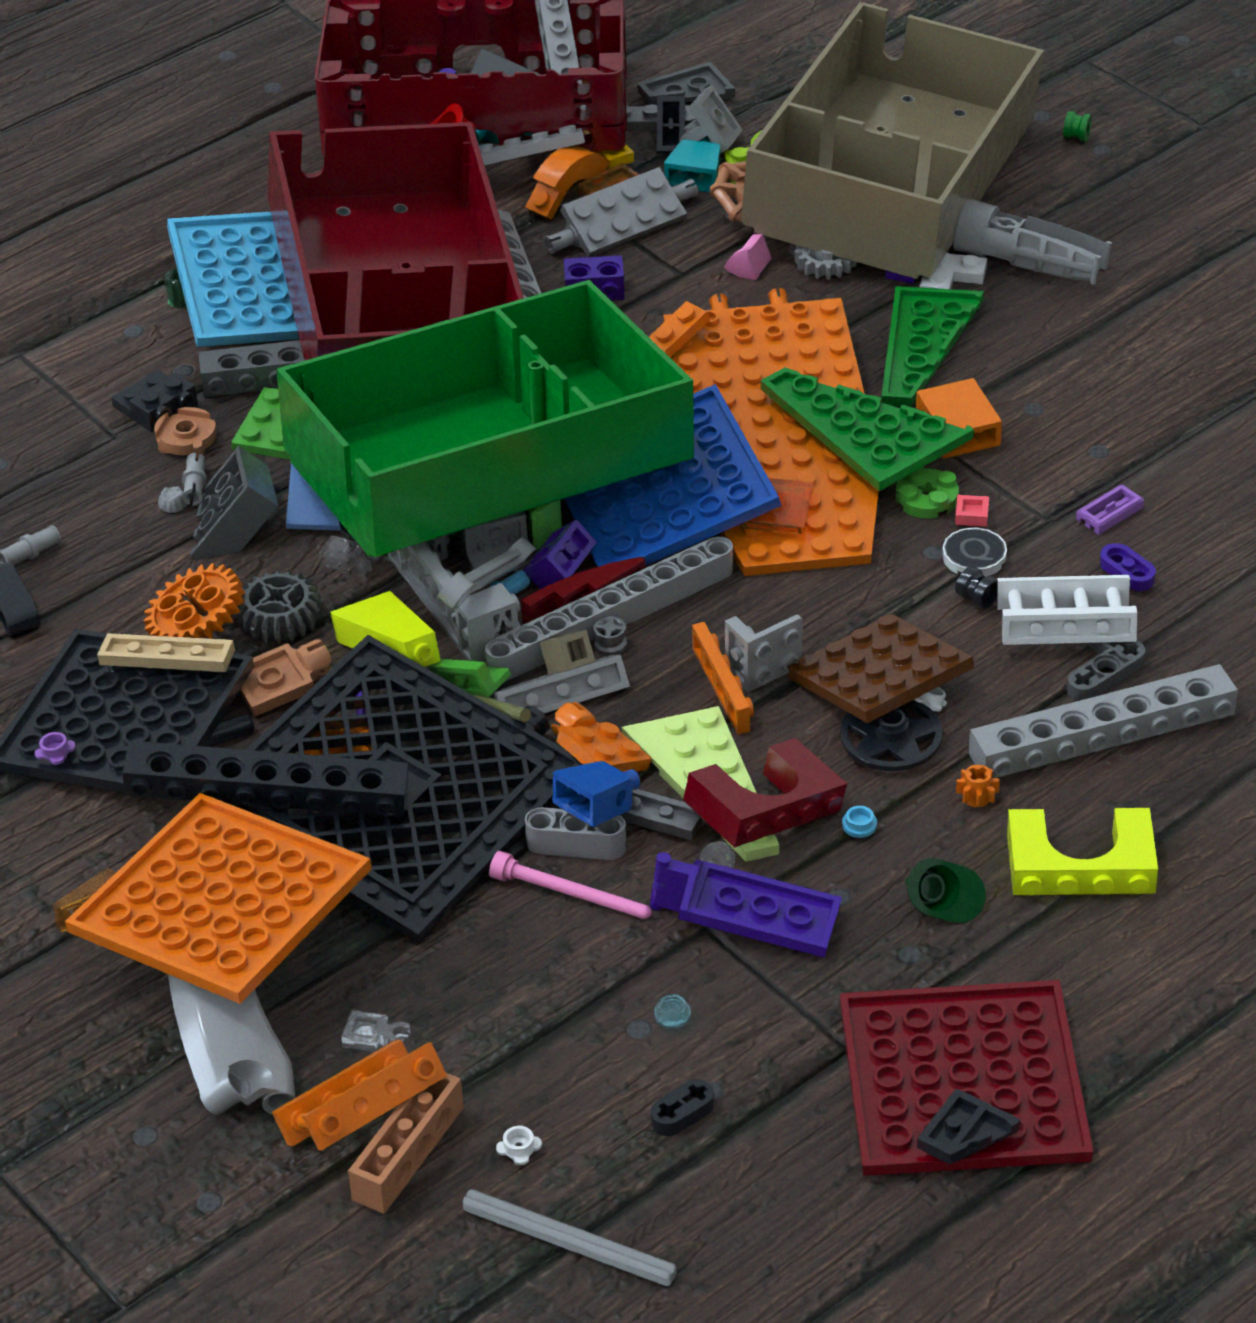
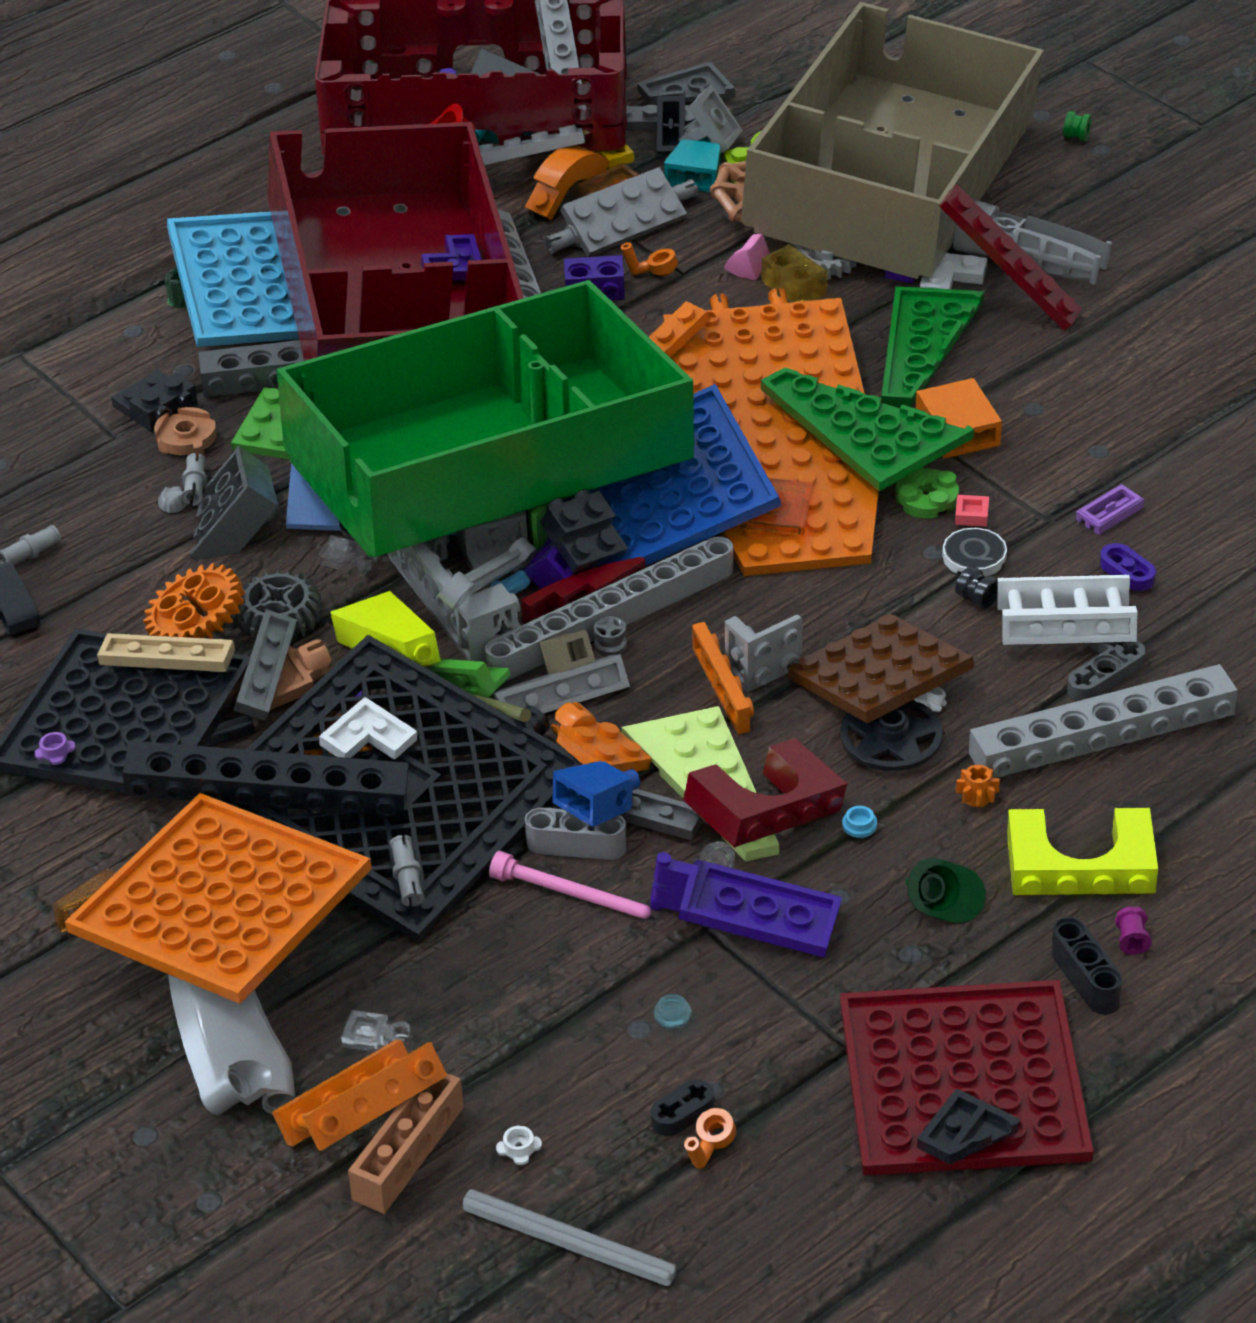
none -> flat silver plate [234,609,297,721]
none -> white plate [319,697,417,760]
none -> light grey pin [390,835,424,906]
none -> dark purple plate [421,234,482,281]
none -> black plate [540,489,628,573]
none -> orange plate [621,243,678,276]
none -> orange plate [684,1108,736,1169]
none -> clear yellow brick [761,244,827,302]
none -> dark red plate [939,185,1082,330]
none -> black beam [1051,917,1122,1015]
none -> magenta bush [1115,906,1152,955]

